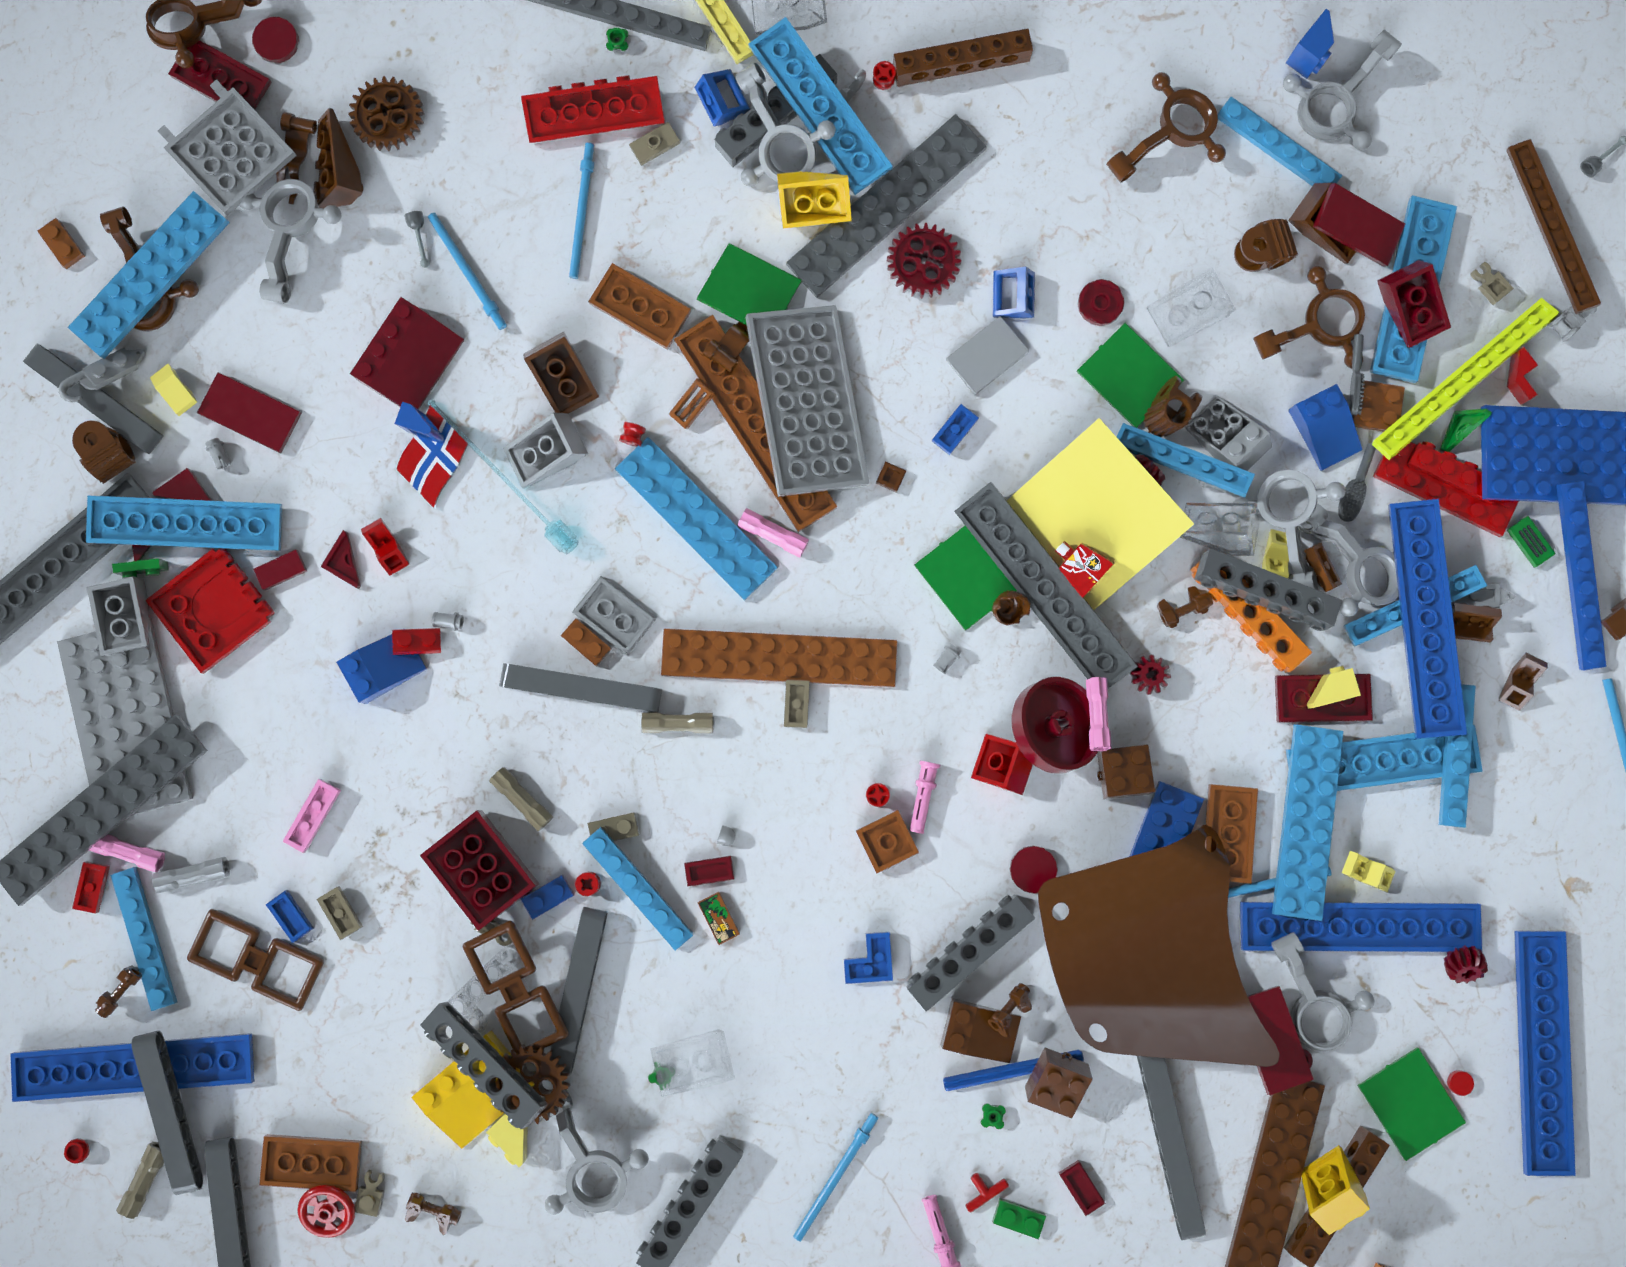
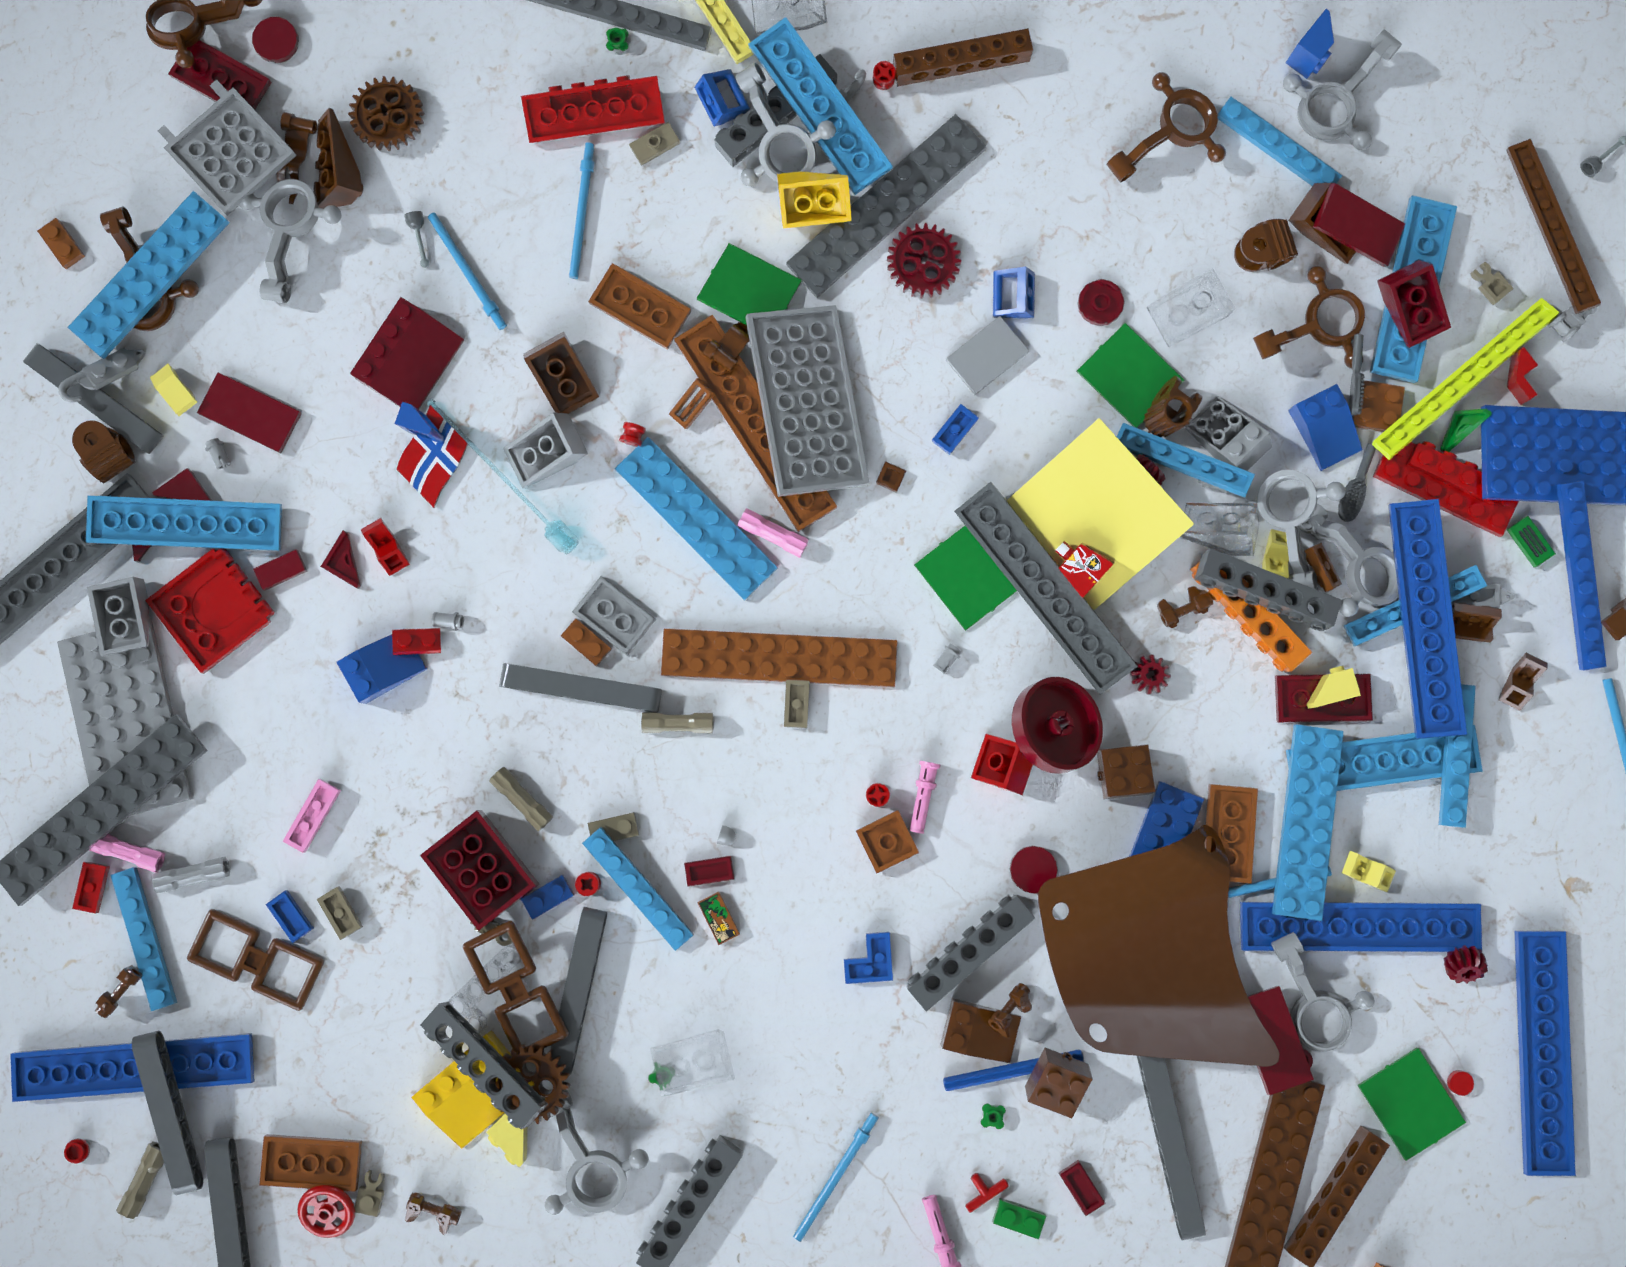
green plate [112,558,169,579] -> none
reddish brown hair [992,590,1031,626] -> none
bright pink axle [1086,677,1112,751] -> none
yellow slope [1301,1145,1370,1235] -> none

